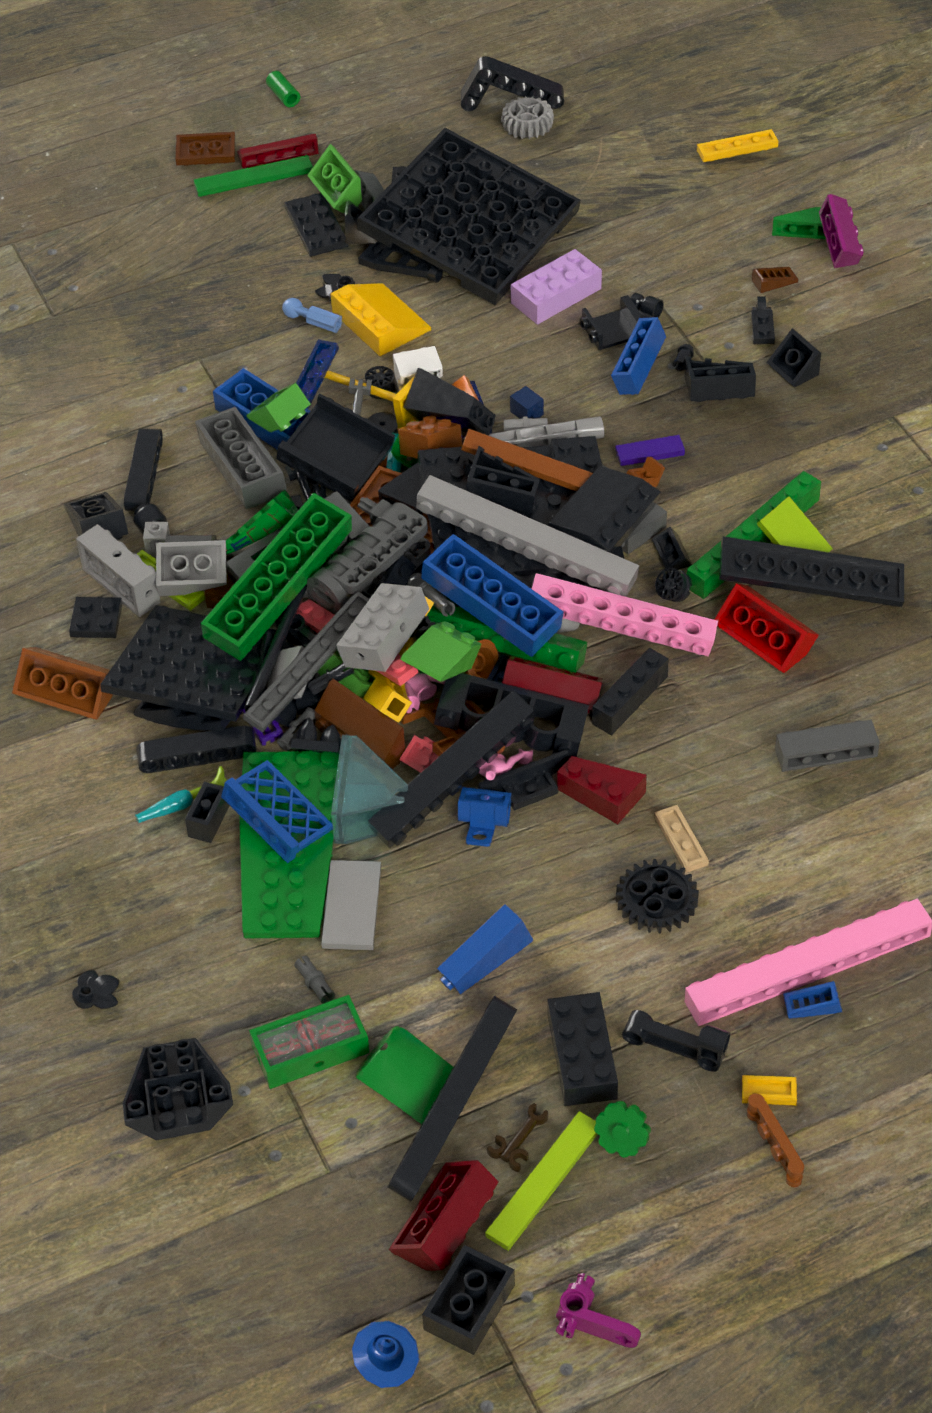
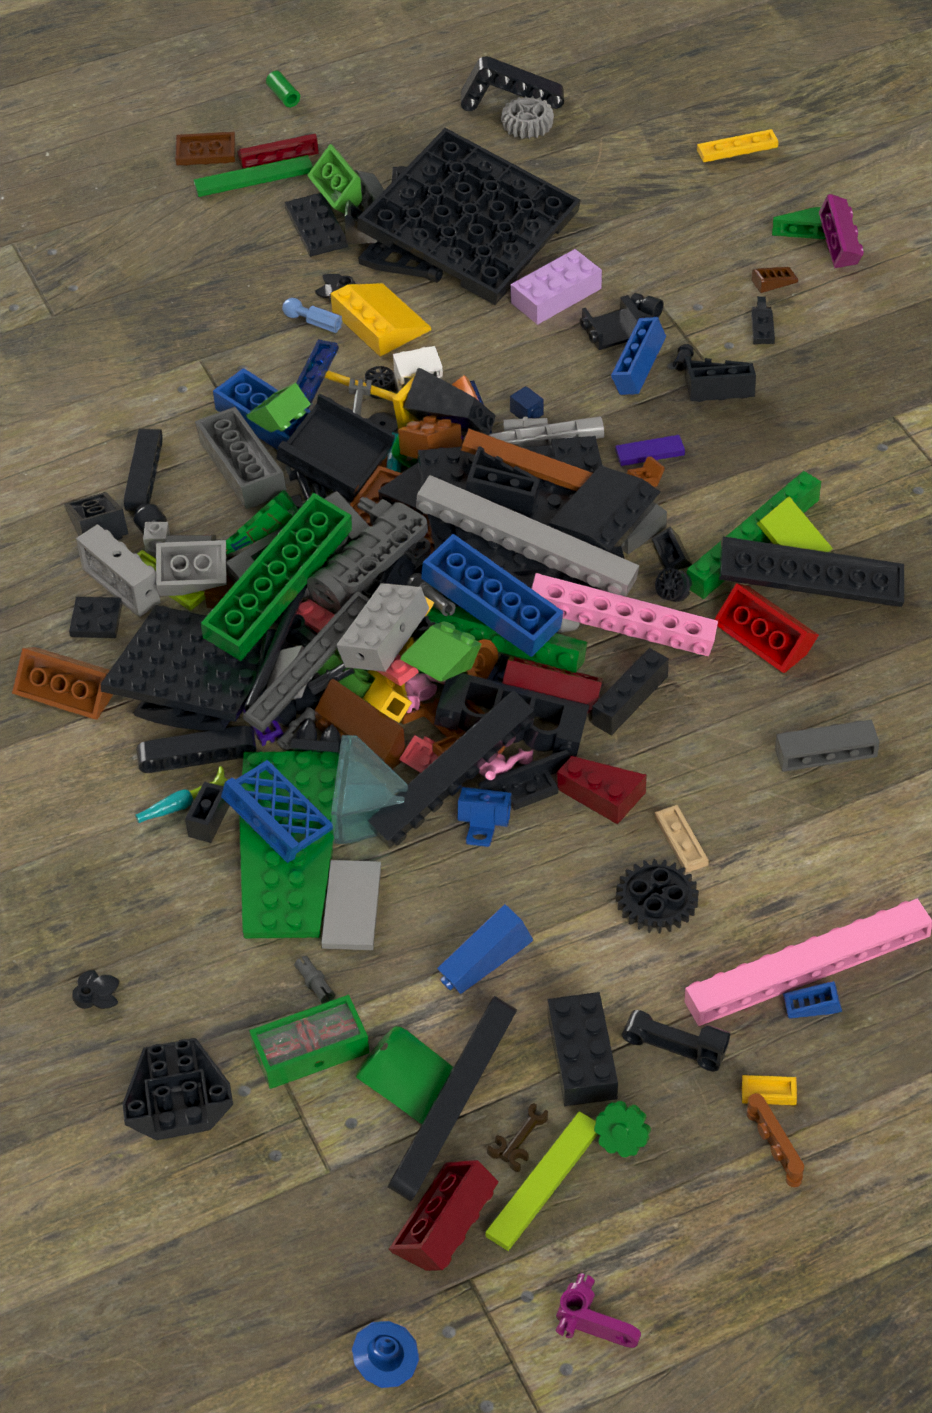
black brick [422,1245,515,1355] -> none
black slope [766,328,821,387] -> none

